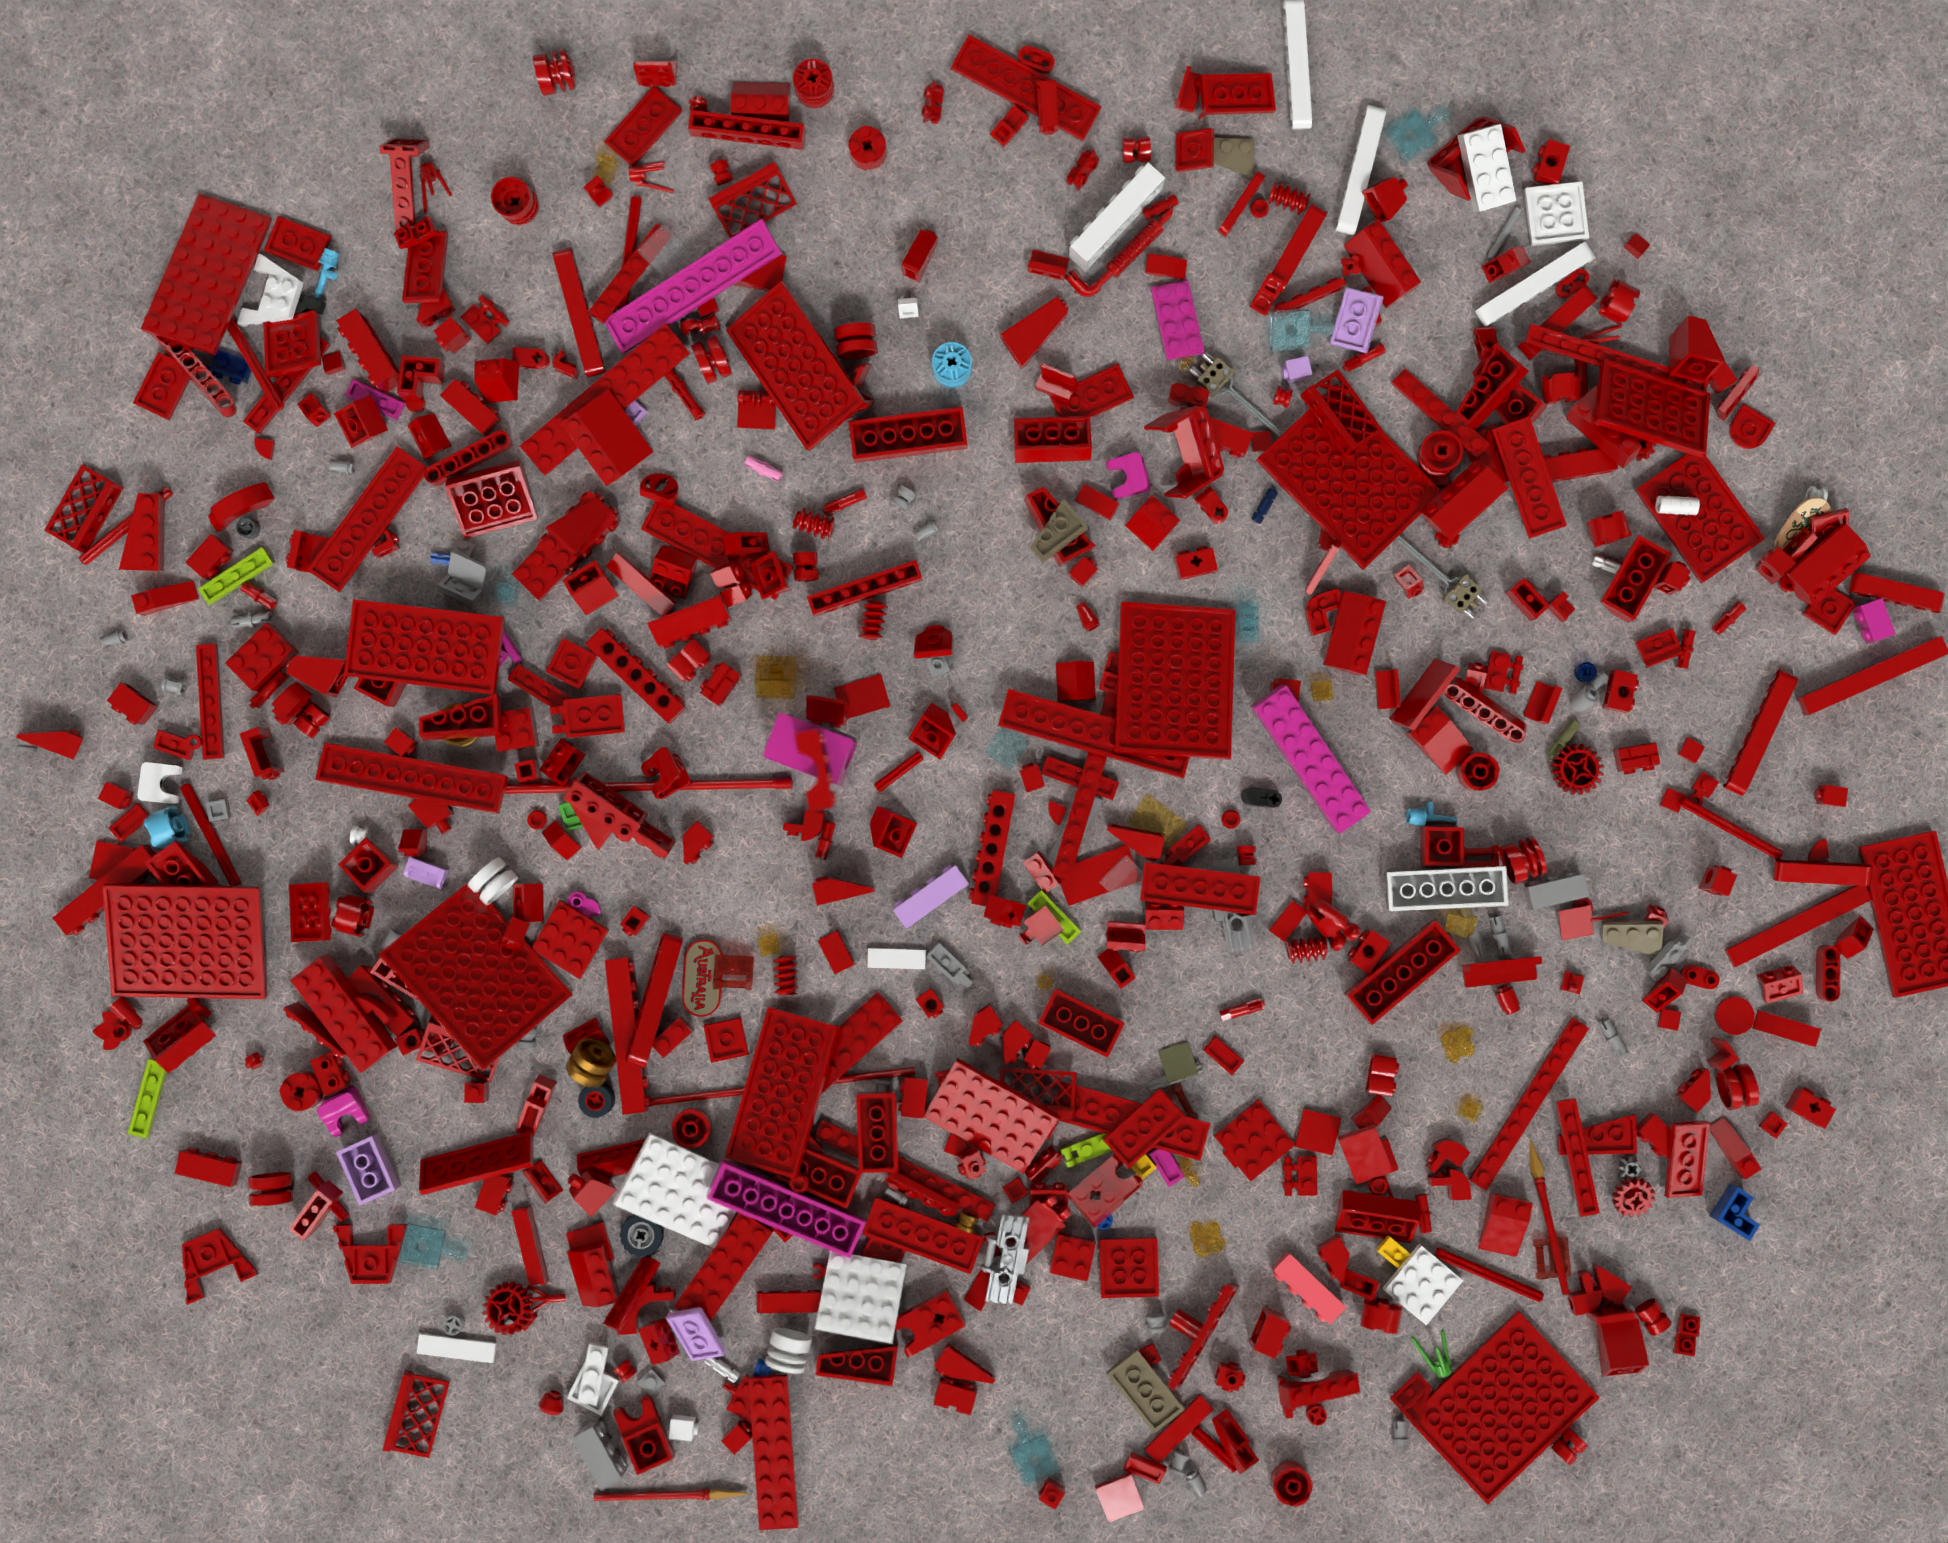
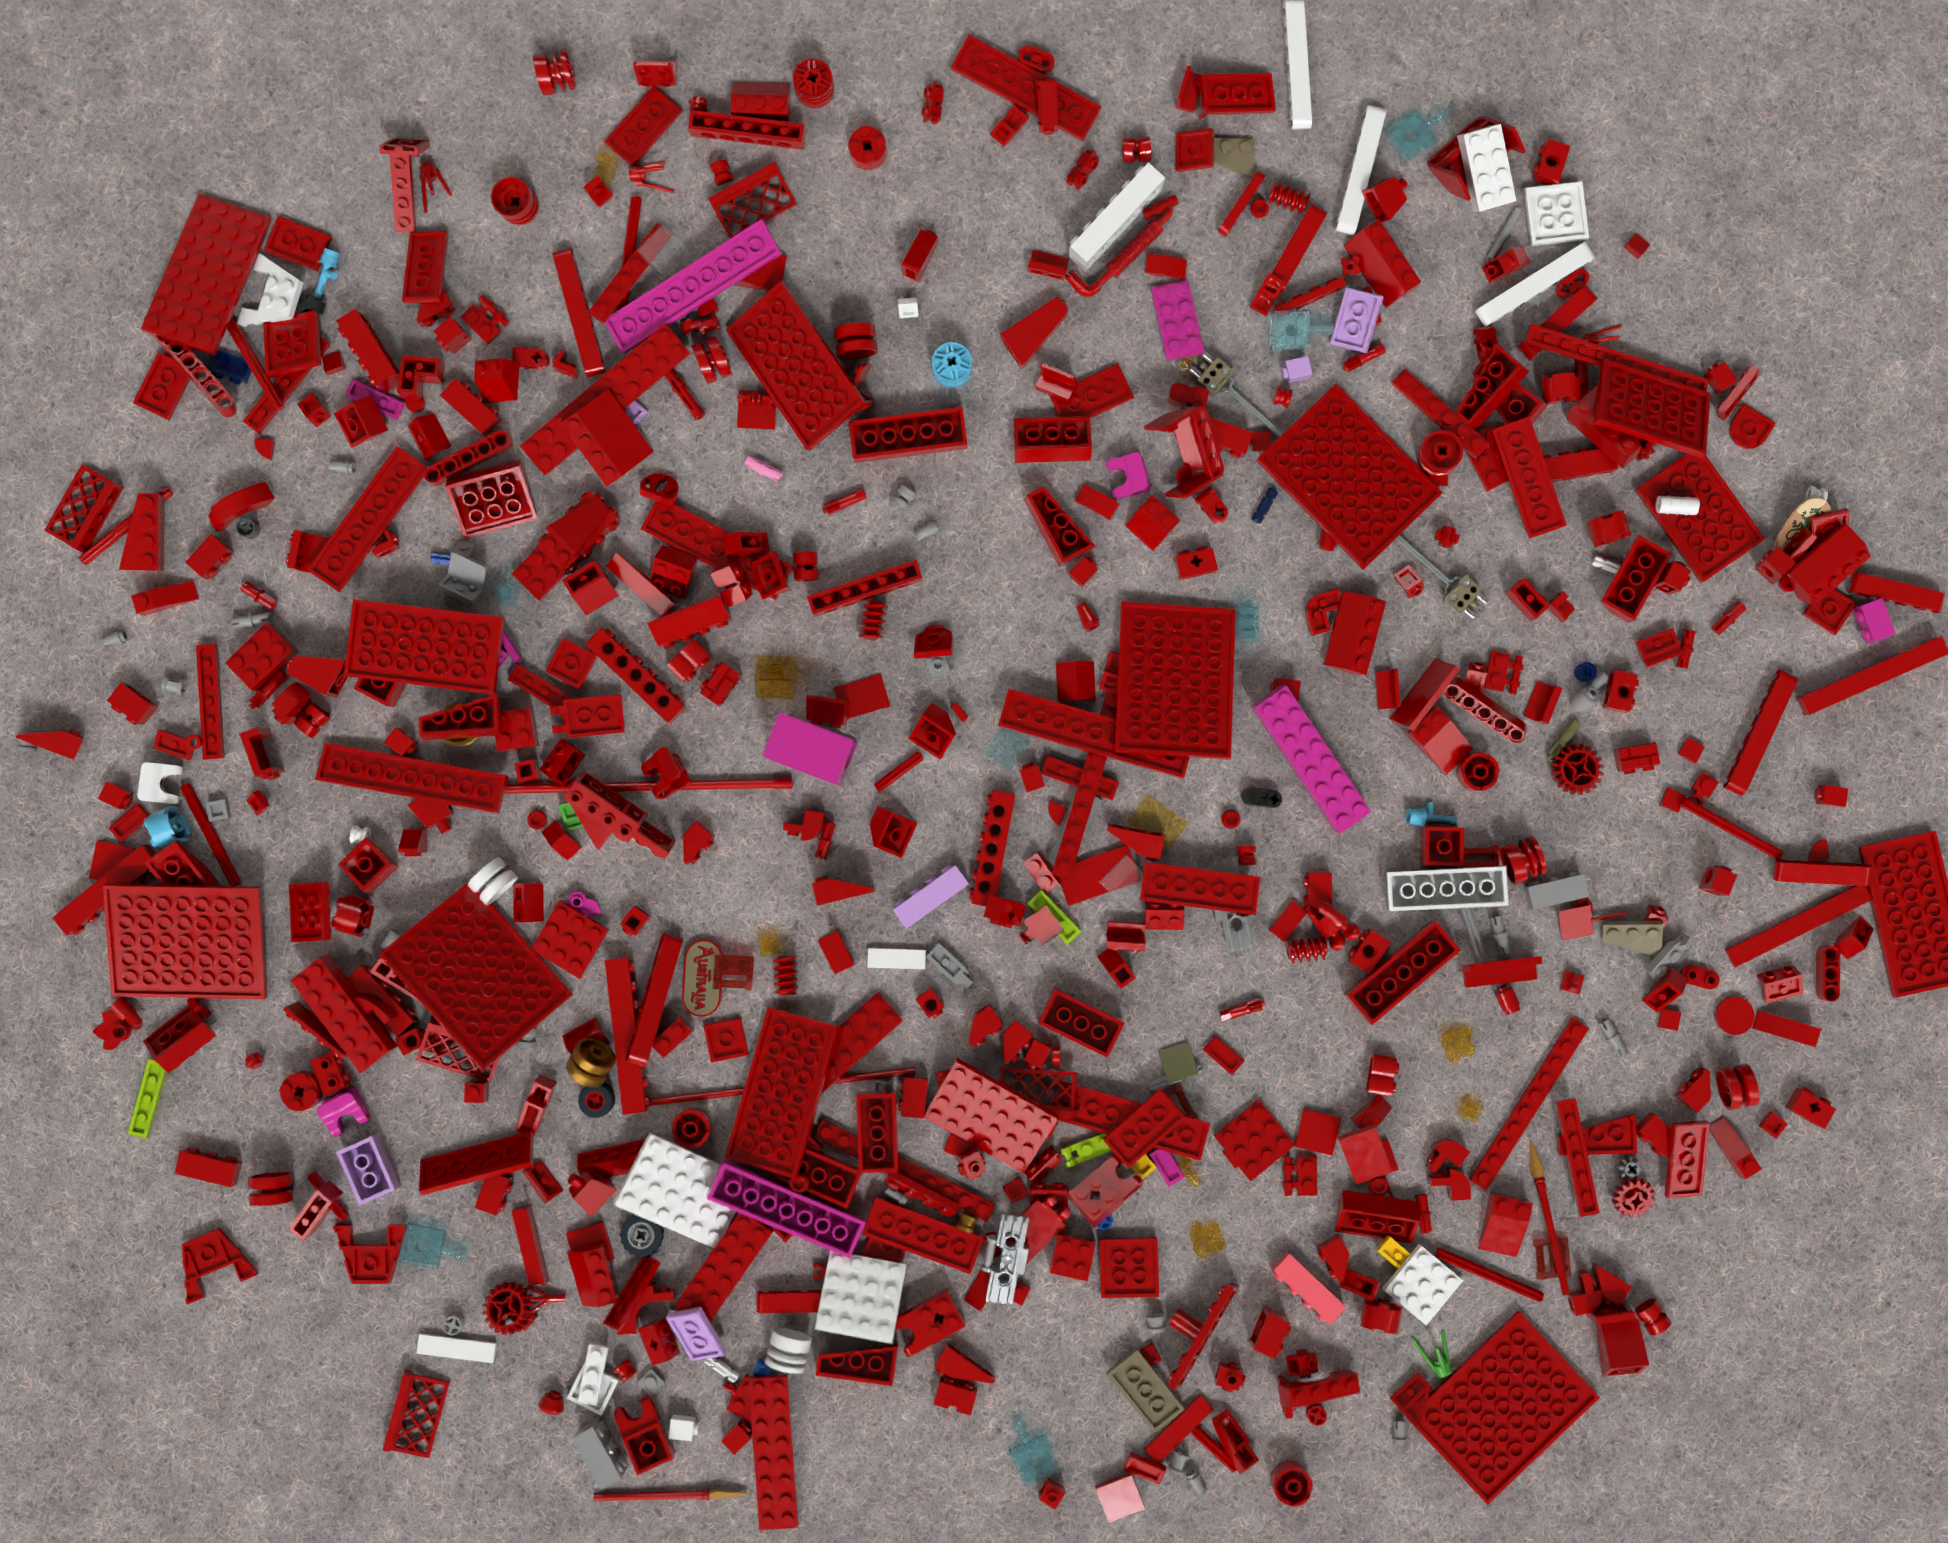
lime plate [198,547,275,605] -> none
red slope [393,216,438,249] -> none
lavender hinge [403,857,449,890] -> none
red brick [501,916,530,949] -> none
red piece [792,507,835,541] -> none
red arch [794,729,837,812] -> none
dark tan wing [1030,498,1088,563] -> none
clear yellow hinge [1037,975,1052,990] -> none
red hinge [1161,824,1211,865] -> none
red fence [1300,370,1383,457] -> none
tile [1305,539,1341,595] -> none
clear yellow plate [1311,681,1333,702] -> none
red slope [1420,459,1509,541] -> none
clear yellow panel [1445,913,1478,938] -> none
red wheel [1551,1428,1588,1466] -> none
red brick [1598,279,1640,325] -> none
red slope [1669,315,1725,383] -> none
red slope [1673,1314,1701,1357] -> none
red panel [1707,1037,1739,1071] -> none
blue brick [1709,1183,1760,1241] -> none
none -> red tile [1052,1046,1061,1066]

